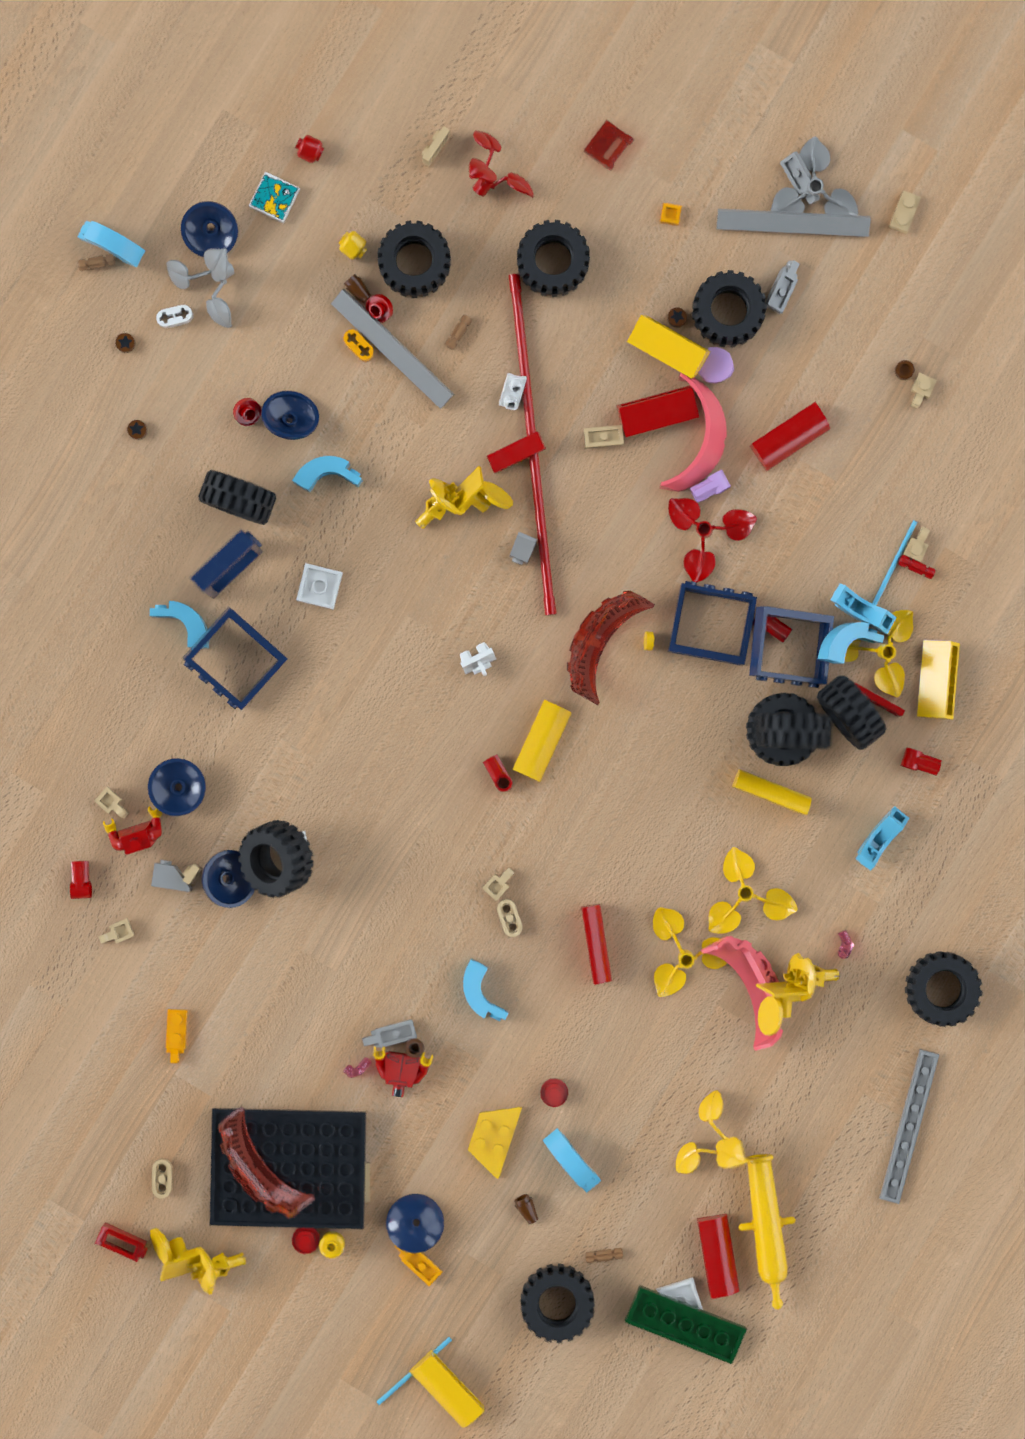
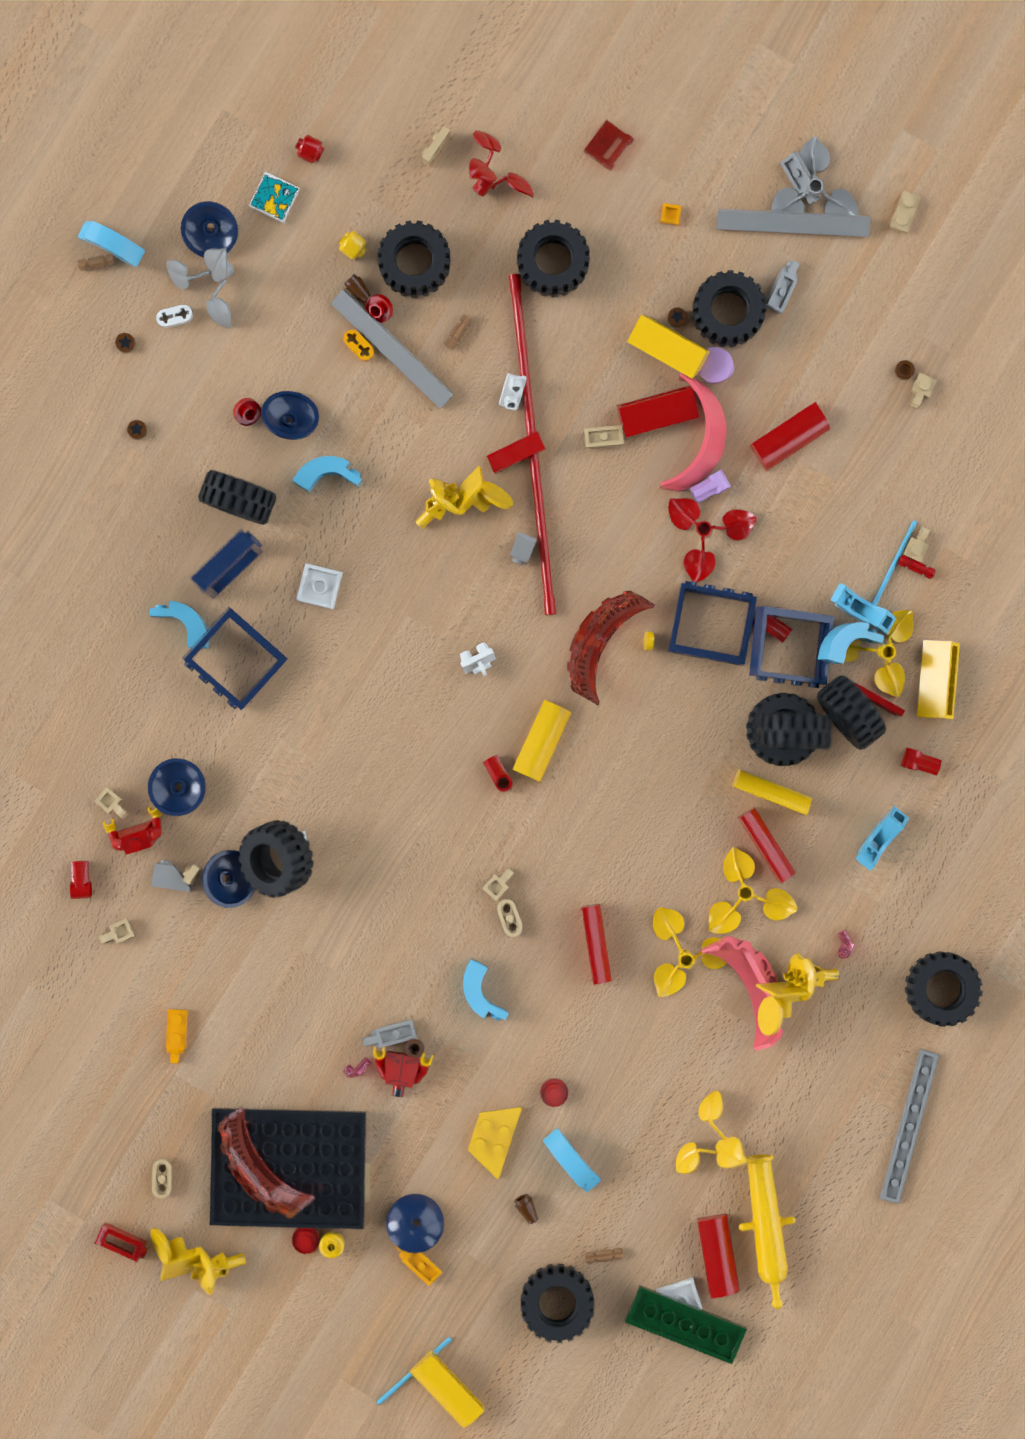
none -> red brick [737,807,796,883]

